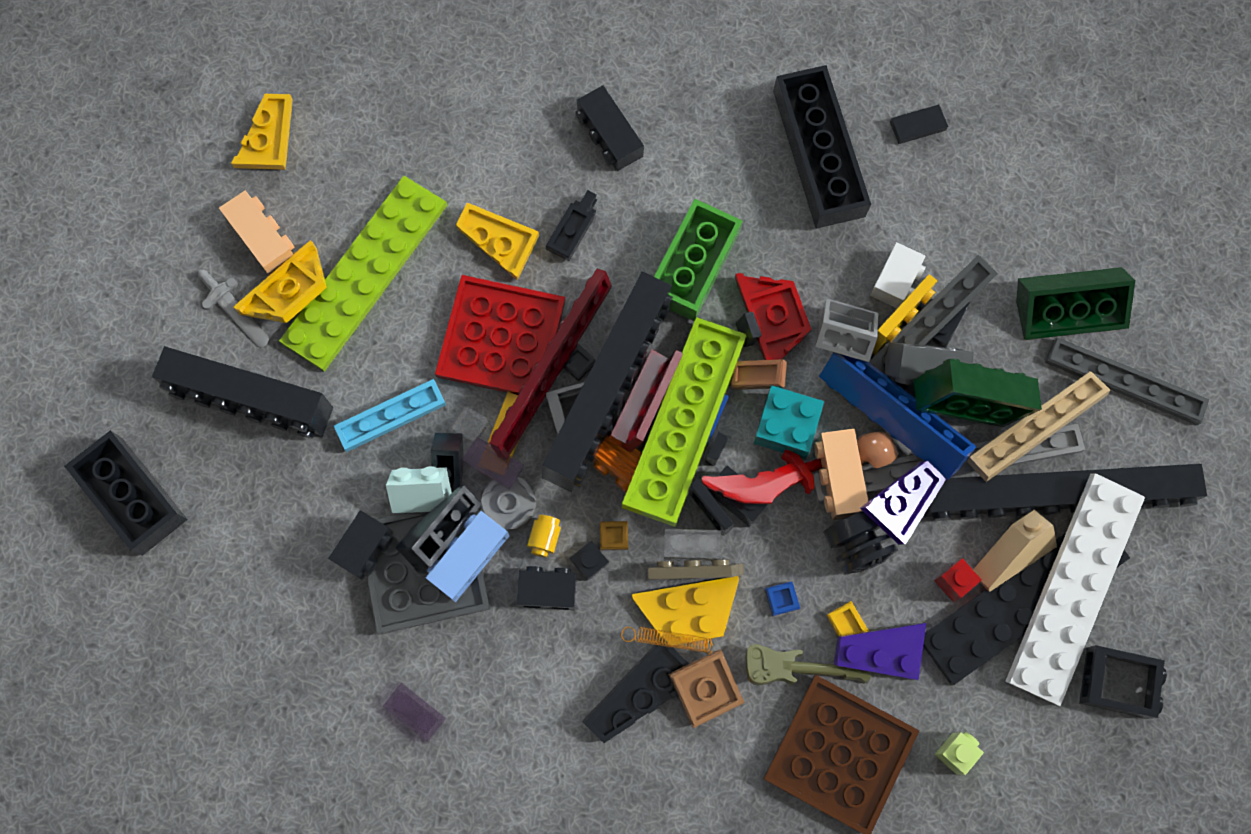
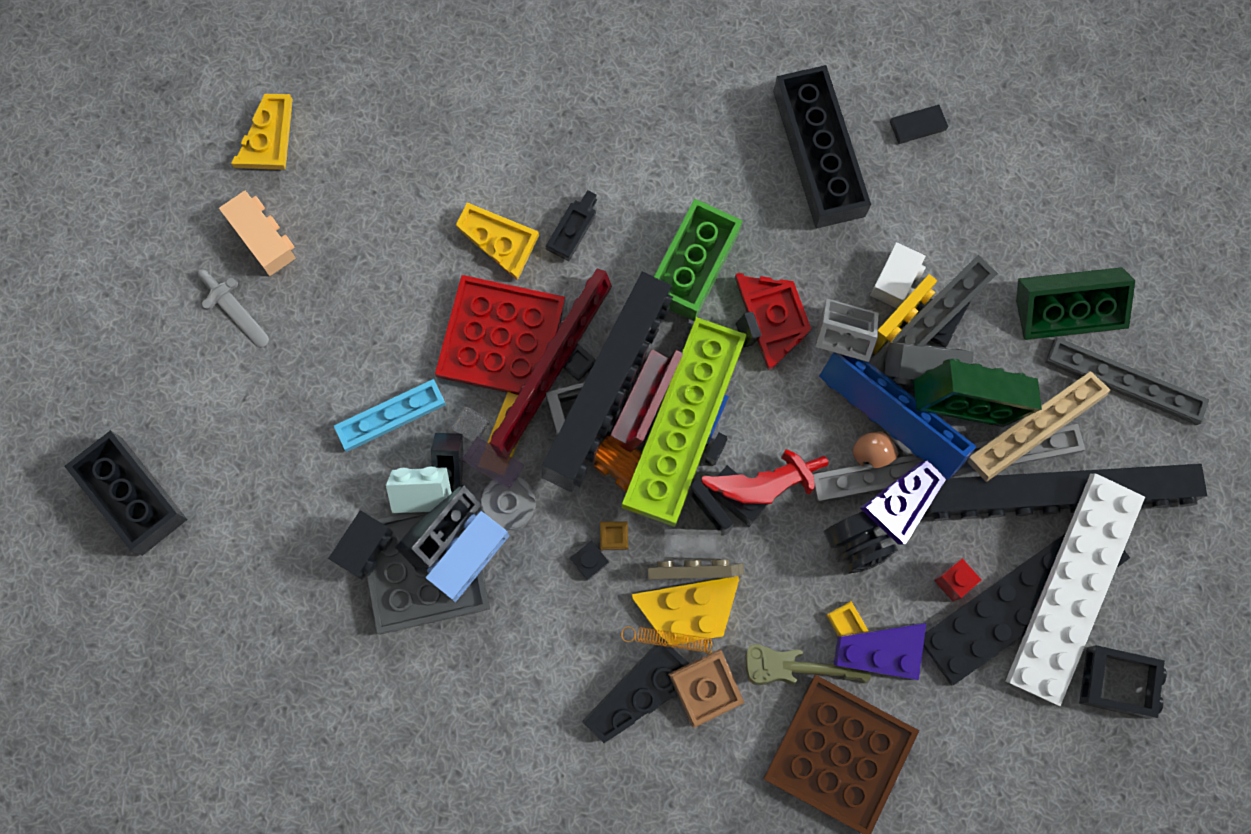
black brick [152,346,333,439] -> none
yellow wing [233,240,327,323] -> none
lime plate [279,176,448,372] -> none
clear purple plate [383,683,447,742] -> none
black brick [517,566,577,611] -> none
yellow brick [527,514,561,558] -> none
black brick [575,85,644,171] -> none
nougat tile [731,359,787,390] -> none
teal brick [753,385,824,459] -> none
blue tile [765,581,800,617] -> none
light nougat brick [814,429,868,520] -> none
yellowish green brick [934,732,984,775] -> none
tan slope [973,510,1057,592] -> none

